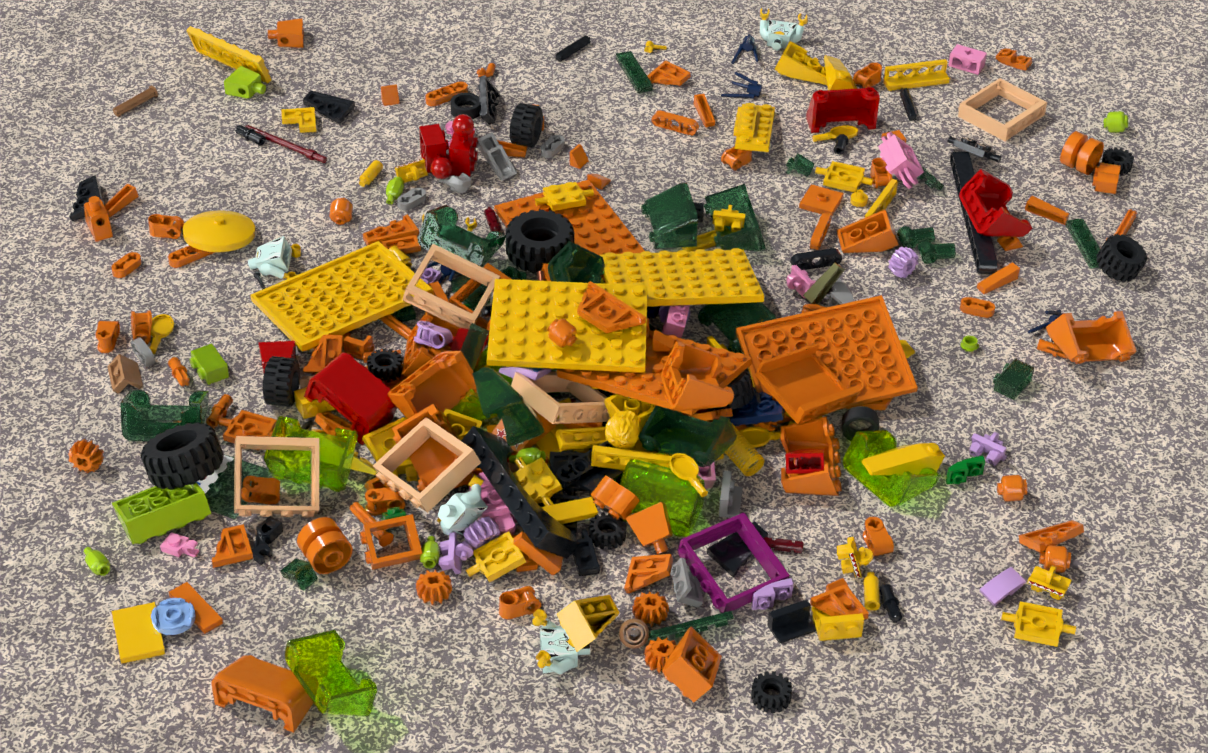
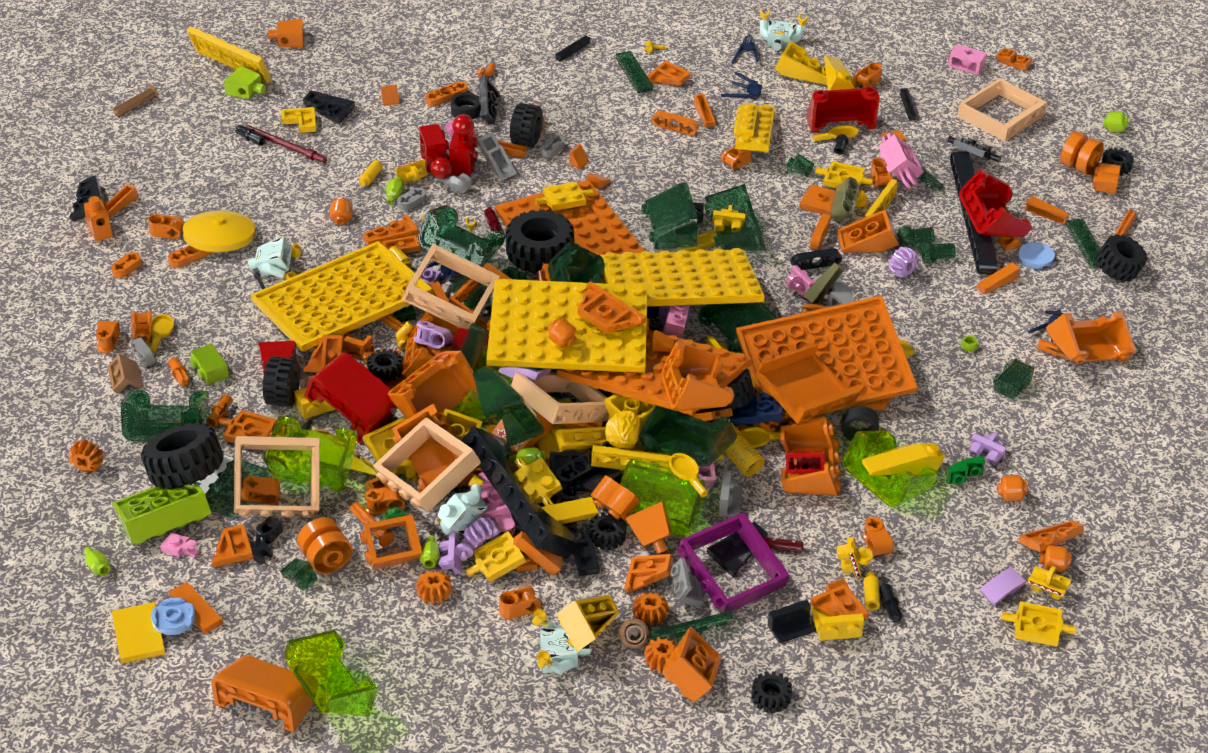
orange wing [315,411,357,440] -> none
lavender slope [752,578,794,610] -> none
yellow fence [883,59,950,91] -> none
orange beam [960,297,995,318] -> none
none -> yellow arm [396,321,414,350]
none -> olive beam [831,177,859,222]
none -> light blue tile [1018,242,1055,269]

